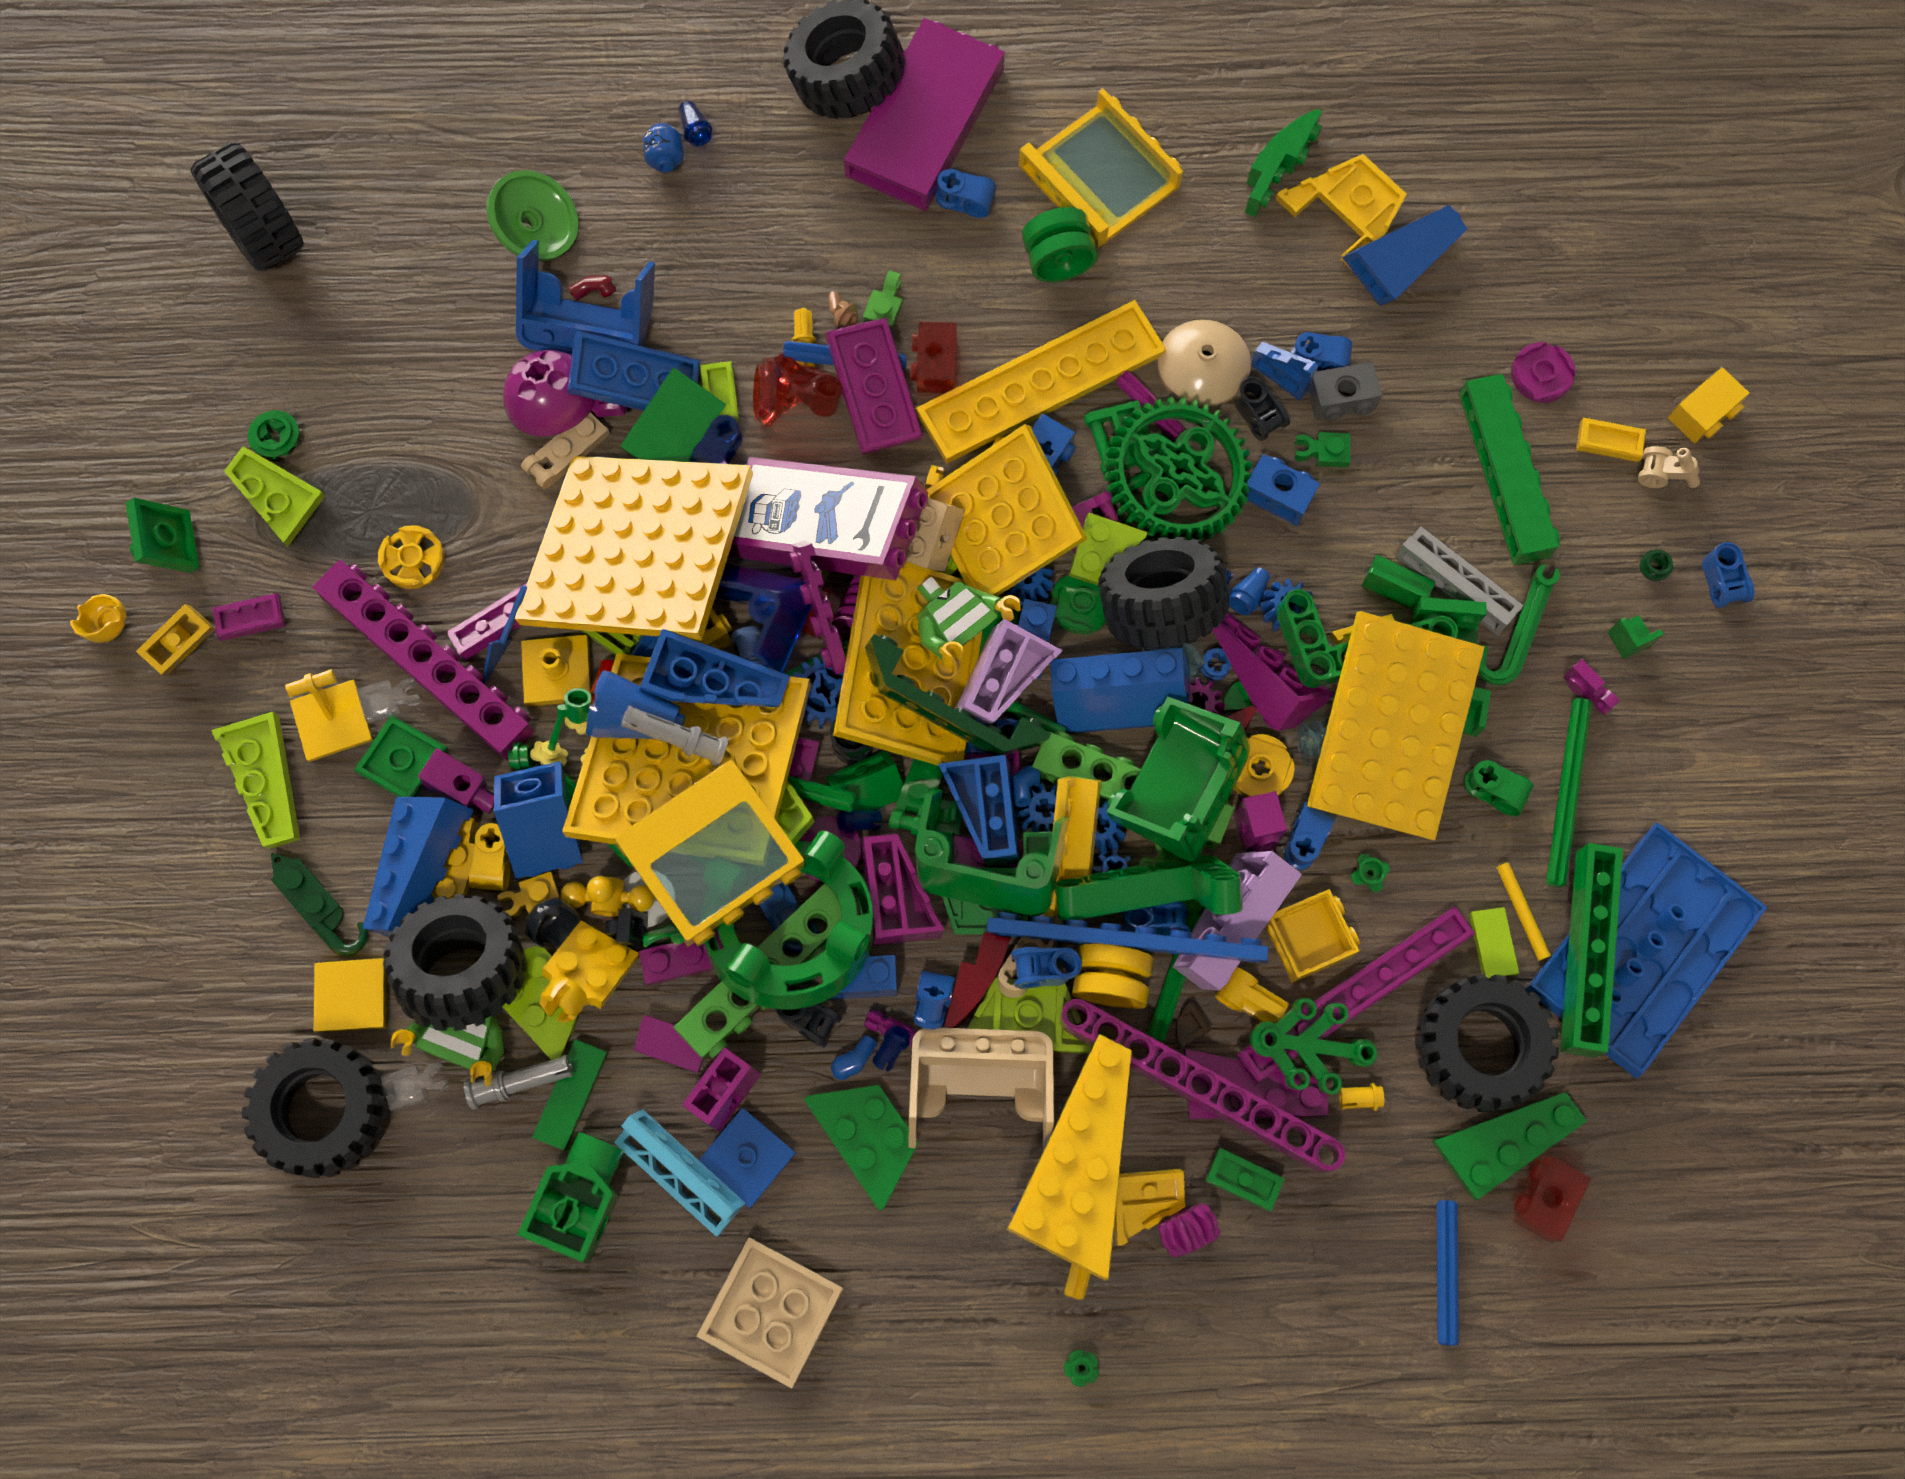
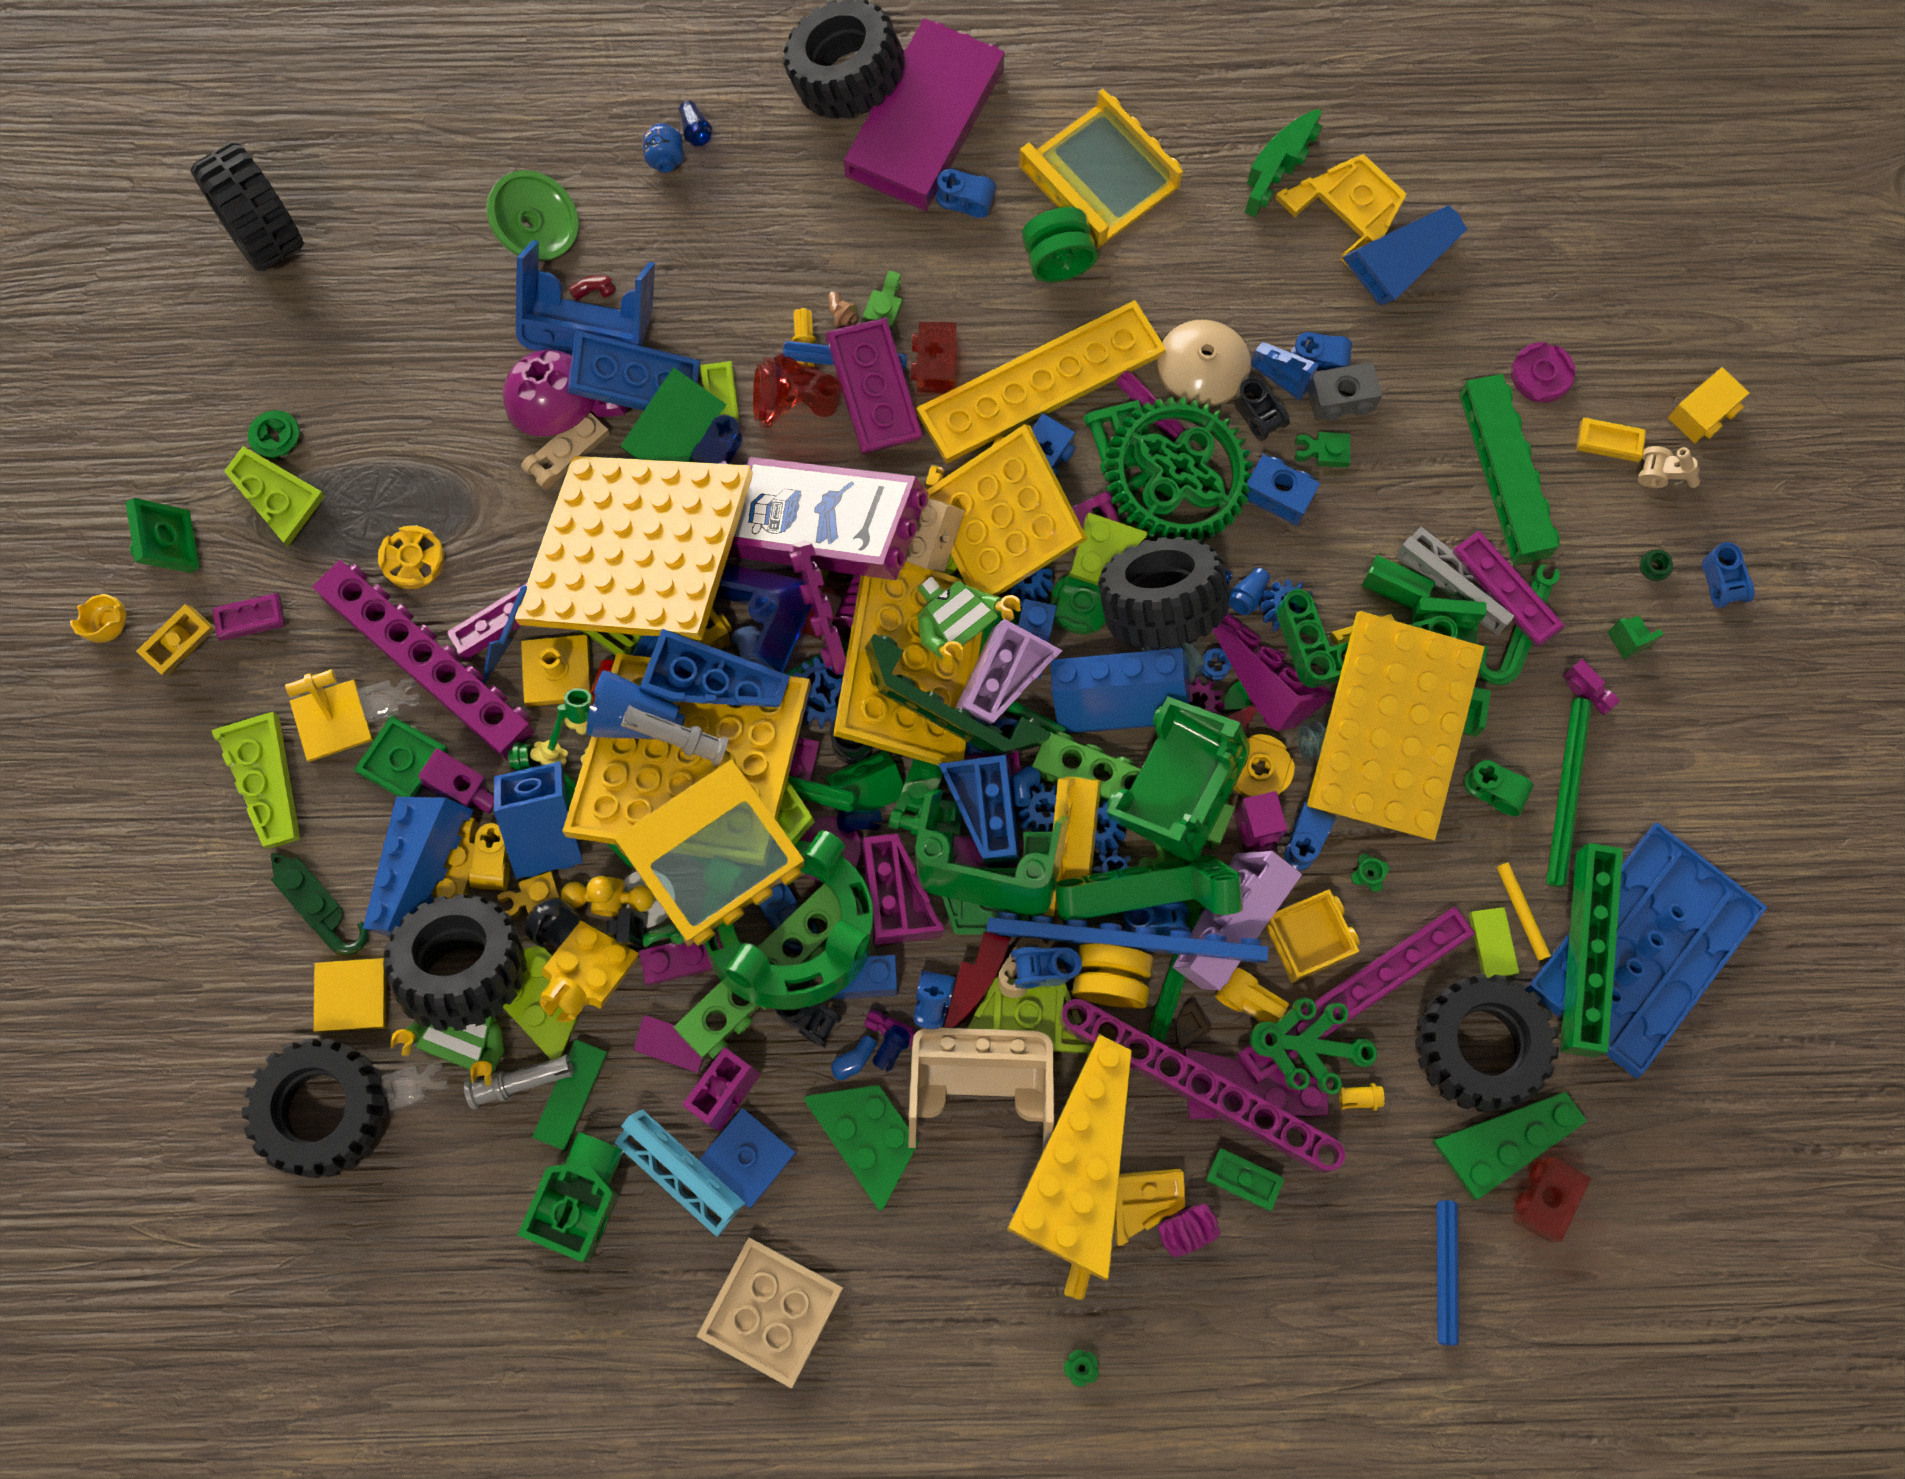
none -> magenta tile [1452,531,1565,648]

